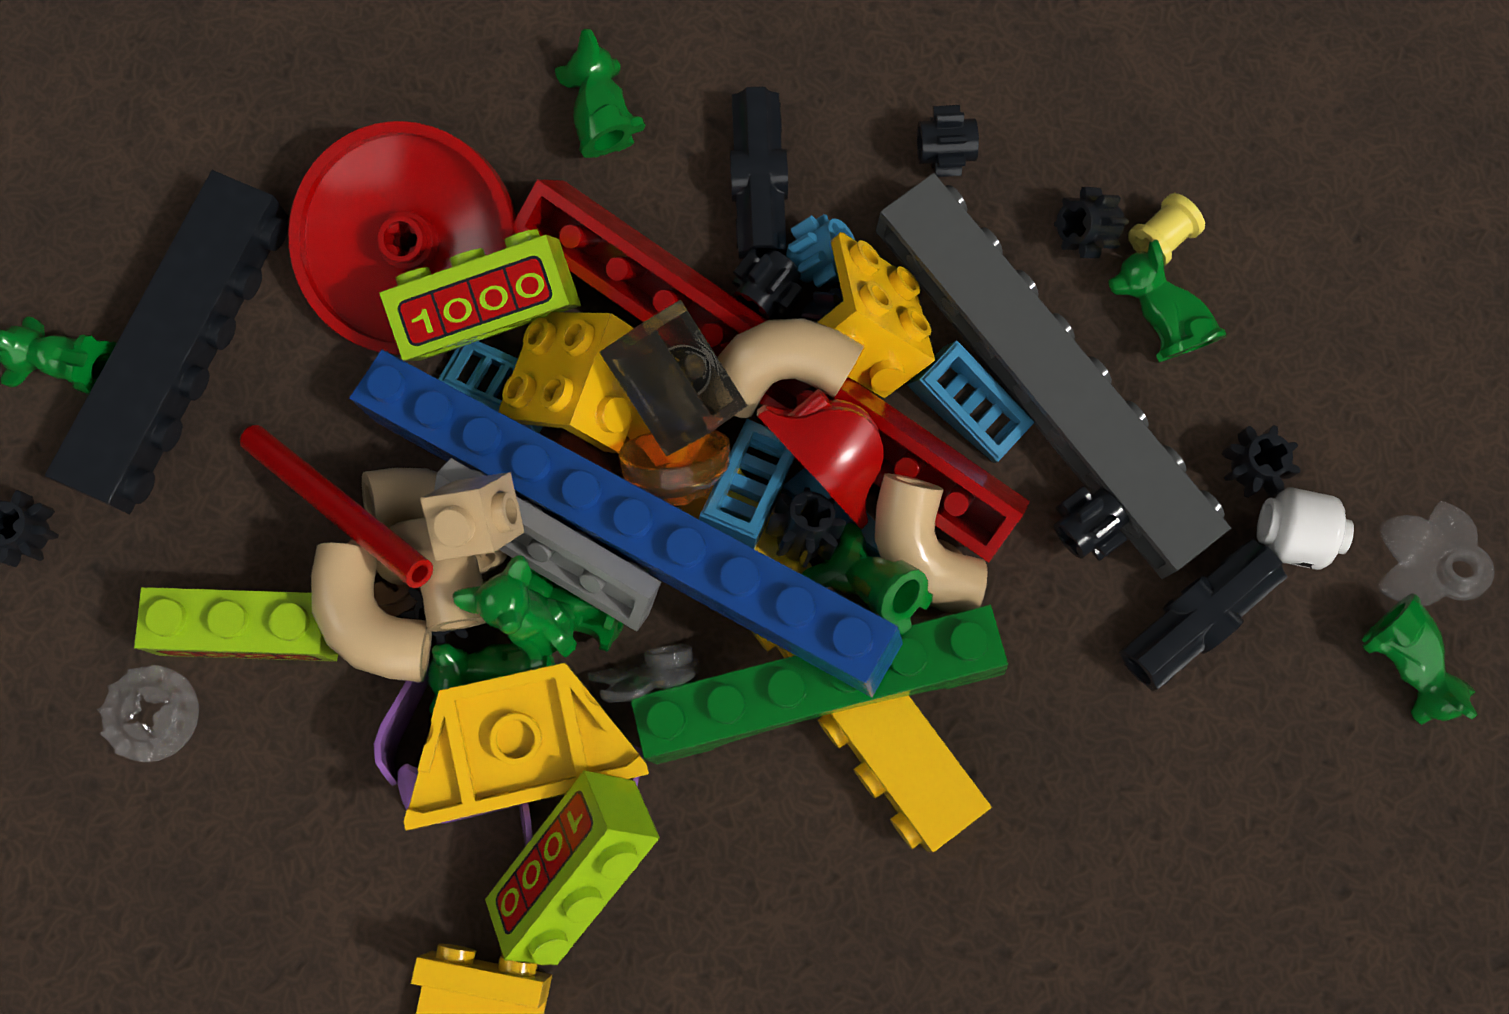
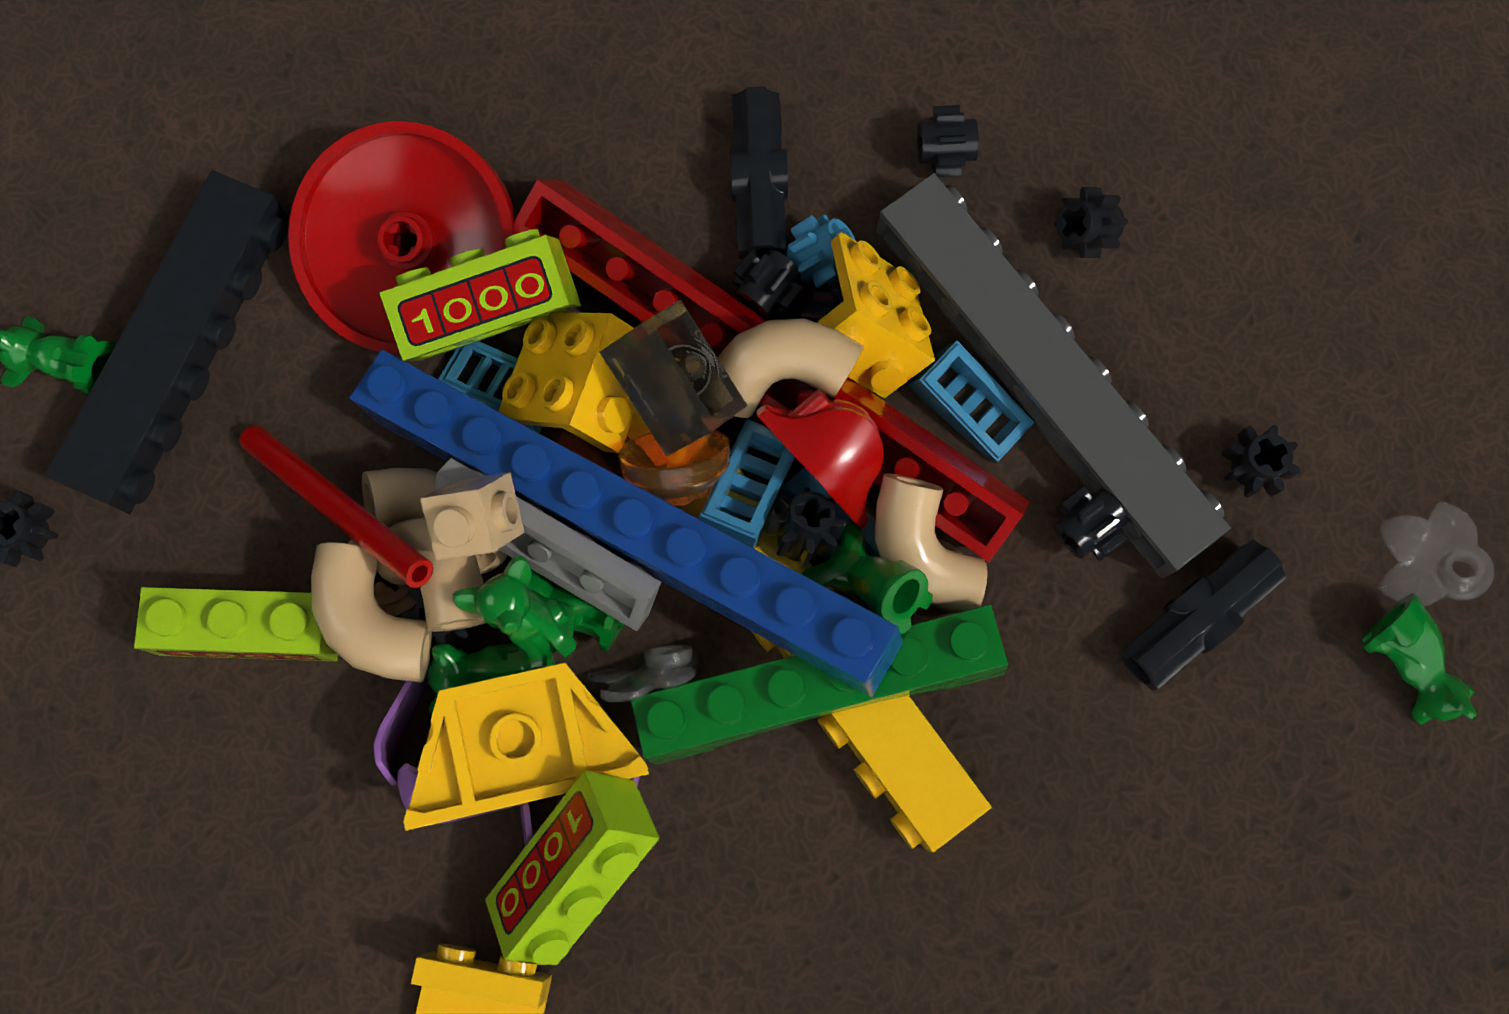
clear gear [97,665,199,762] -> none
green animal [555,29,646,158] -> none
green animal [1108,239,1227,363] -> none
light yellow bush [1128,193,1205,266] -> none
white head [1257,487,1354,570] -> none

